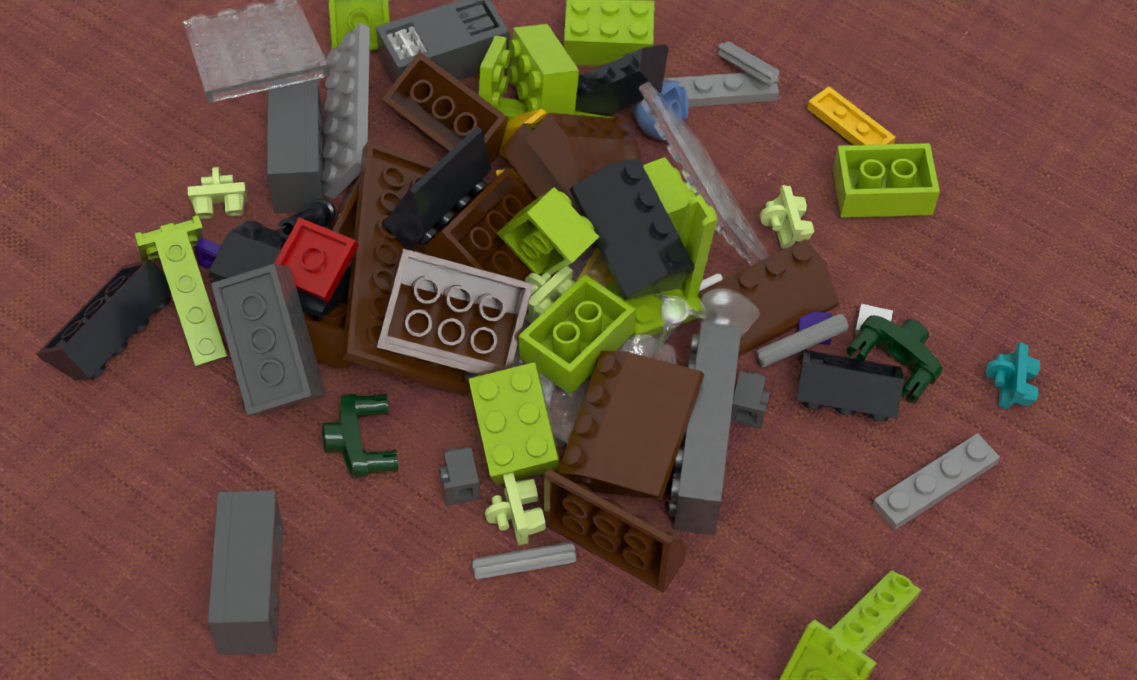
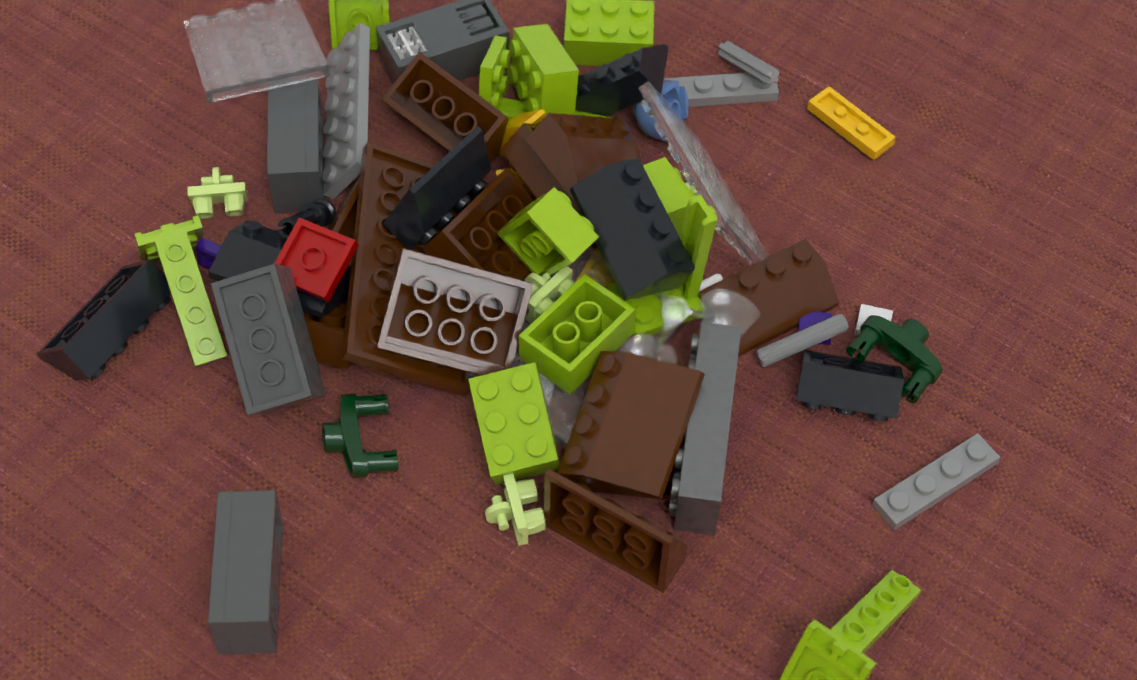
dark grey brick [439,447,480,506] -> none
light grey axle [472,542,576,579] -> none
dark grey brick [730,371,770,429] -> none
yellowish green hips [760,185,814,249] -> none
lime brick [833,143,940,218] -> none
teal hips [986,342,1040,409] -> none

